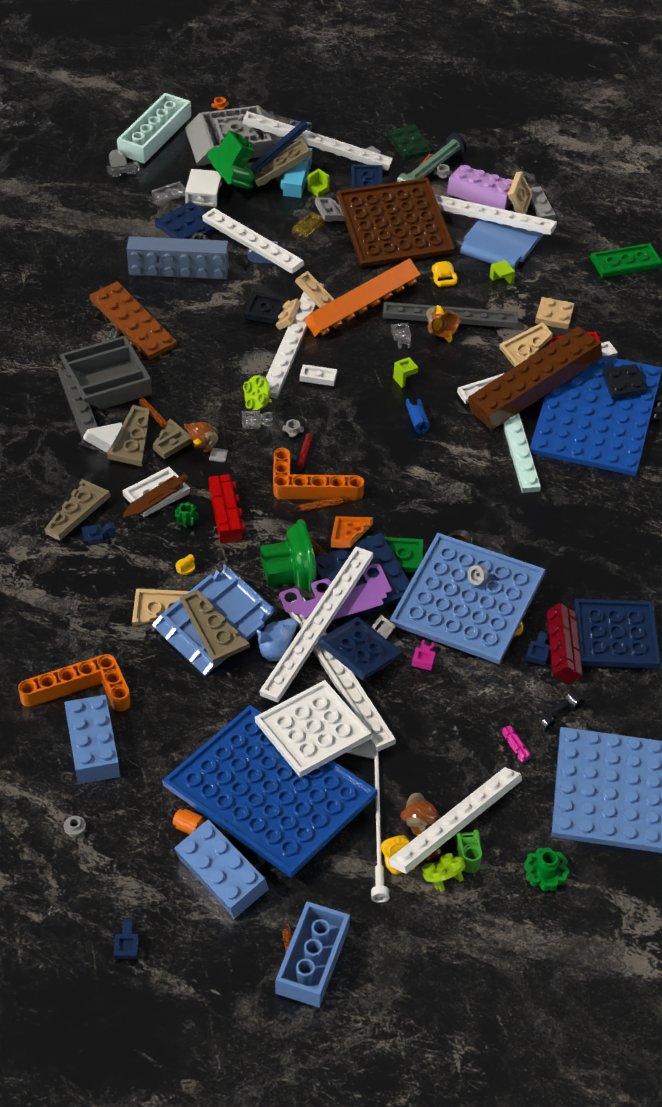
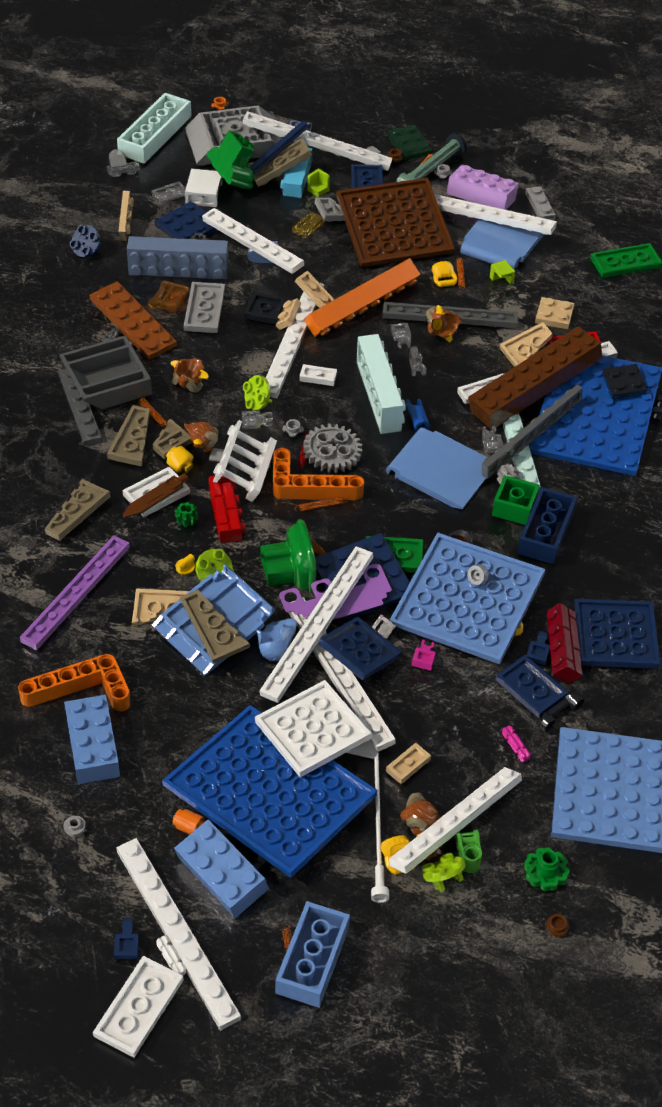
dark blue plate [82,522,116,546] -> none
white slope [83,423,122,452] -> none
orange wing [331,516,373,549] -> none
lime panel [393,357,418,388] -> none
tan plate [508,172,533,214] -> none
none -> medium lavender plate [20,535,130,650]
none -> dark blue plate [70,225,102,258]
none -> white plate [93,956,184,1057]
none -> white plate [116,838,241,1031]
none -> tan wing [118,191,133,241]
none -> clear orange plate [148,281,189,312]
none -> white axle [156,936,186,975]
none -> yellow head [166,446,193,473]
none -> dark orange hair [170,358,209,393]
none -> light grey plate [184,282,225,333]
none -> lime plate [196,549,234,581]
none -> white fence [213,420,277,502]
none -> light grey gear [303,424,362,473]
none -> light aqua brick [357,334,406,434]
none -> medium blue piece [386,428,488,509]
none -> tan plate [386,743,431,784]
none -> reddish brown plate [388,149,403,163]
none -> clear plate [409,346,426,376]
none -> orange piece [457,257,465,289]
none -> dark grey plate [482,384,583,479]
none -> clear plate [482,426,503,453]
none -> green brick [492,475,540,525]
none -> dark blue plate [496,655,568,718]
none -> light grey gear [497,464,520,484]
none -> dark blue brick [517,487,577,565]
none -> reddish brown plate [546,914,569,937]

